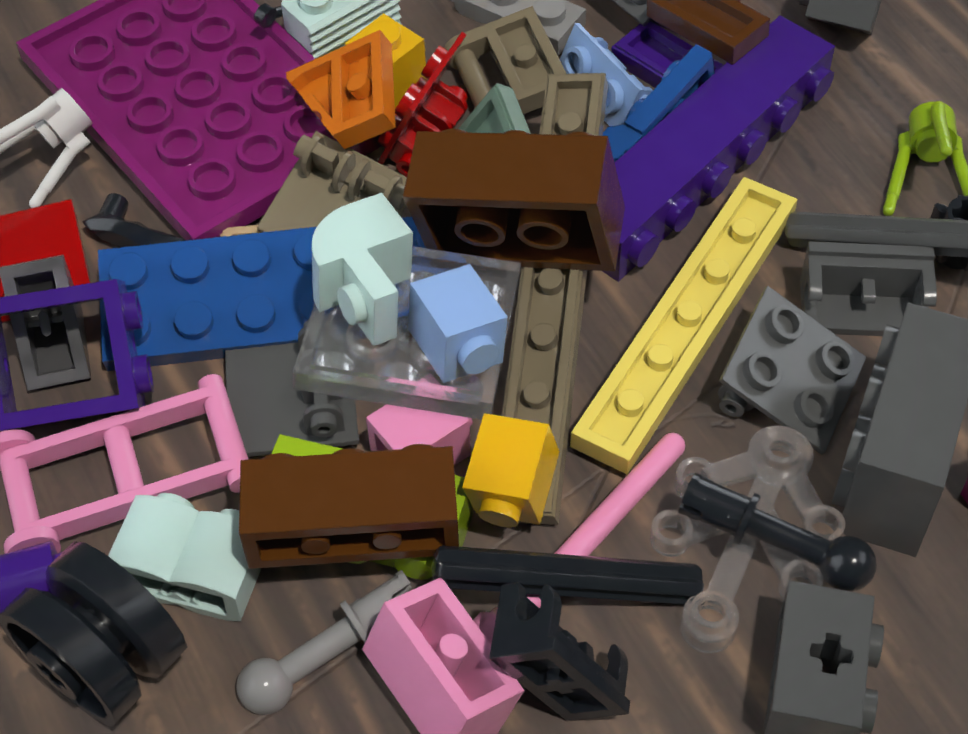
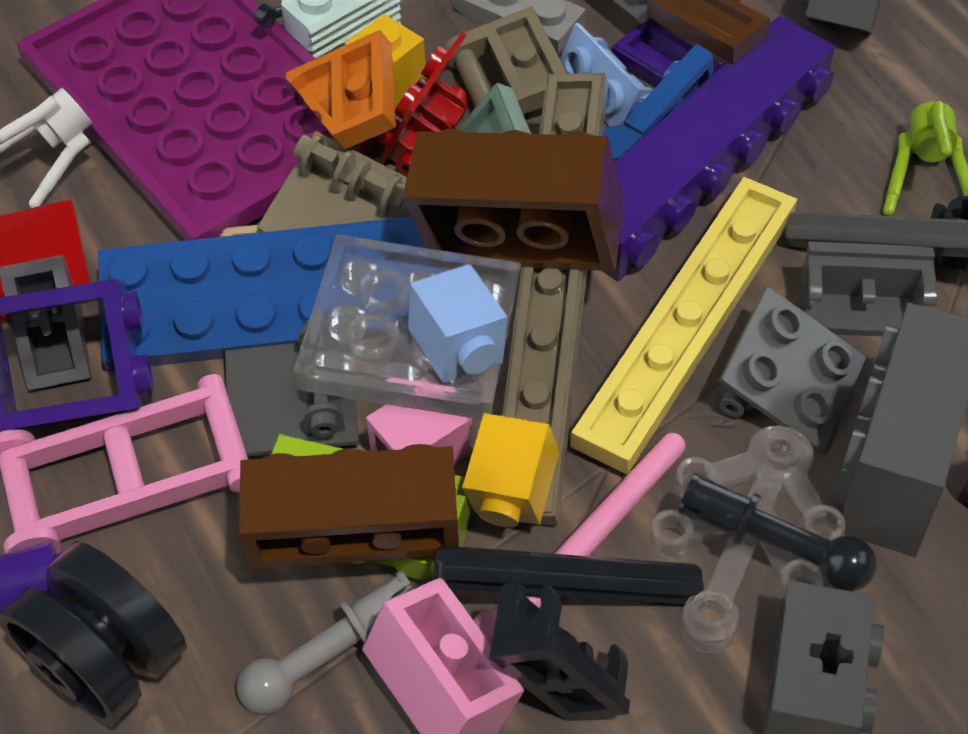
black bar [82,193,186,247] -> none
light aqua brick [108,493,261,621] -> none
light aqua brick [312,193,413,346] -> none

